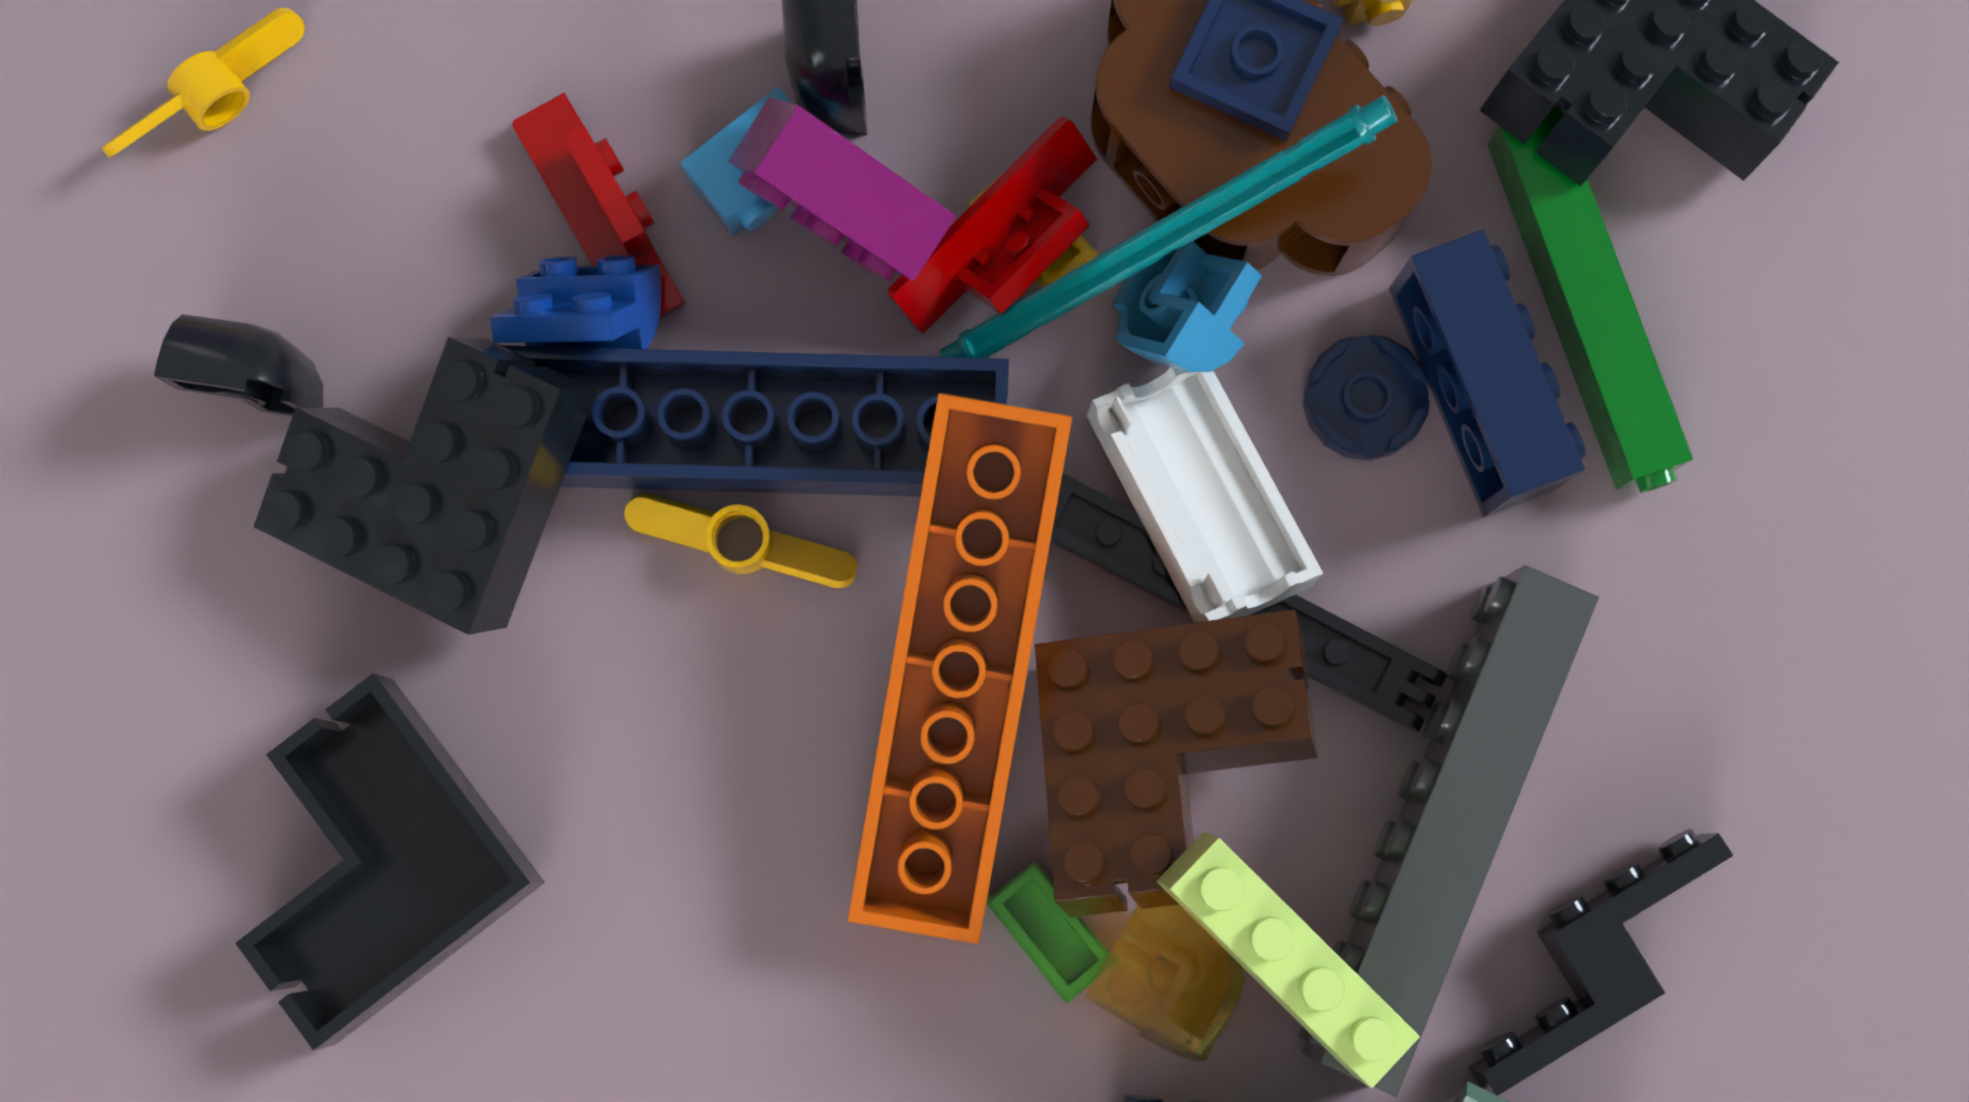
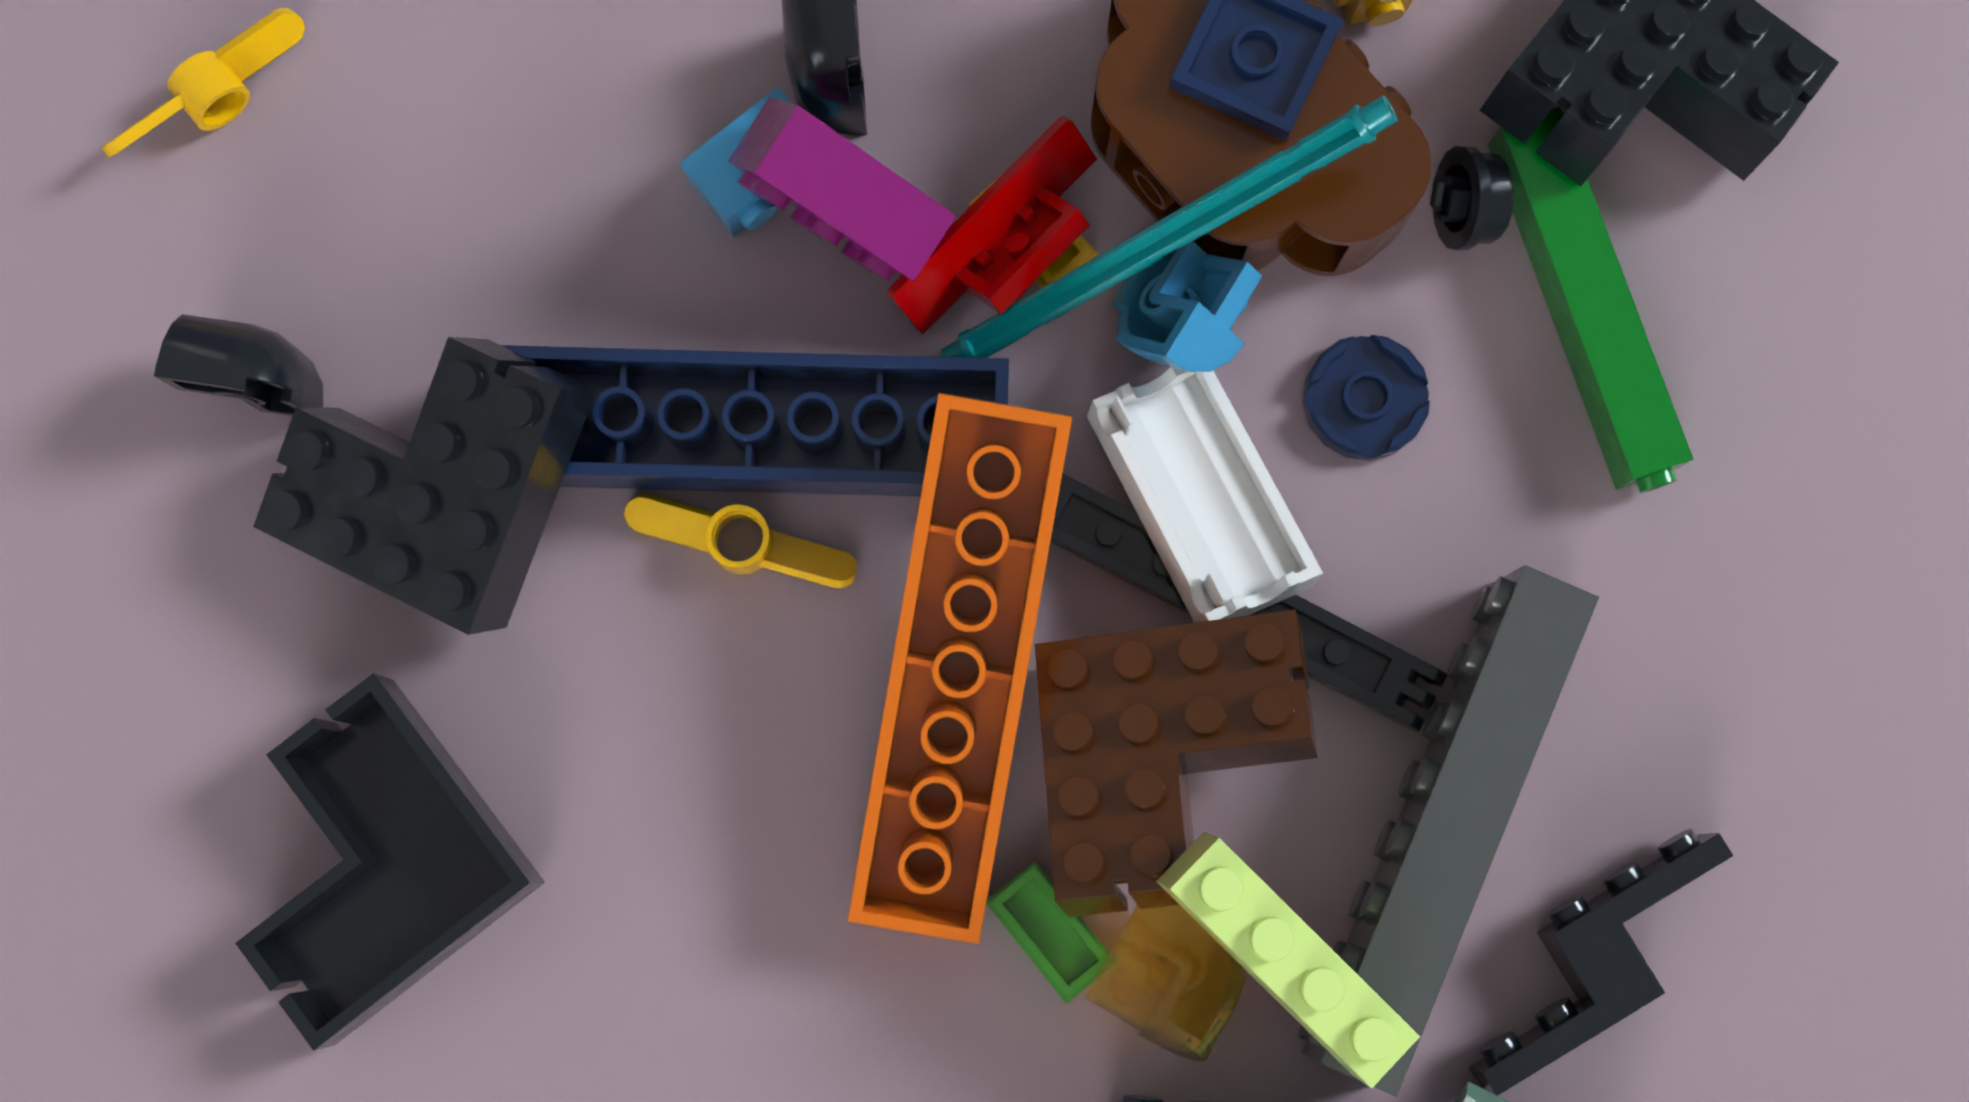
blue brick [490,255,661,349] -> none
red bracket [512,92,686,319] -> none
dark blue brick [1389,229,1585,517] -> none
none -> black piece [1430,146,1514,250]

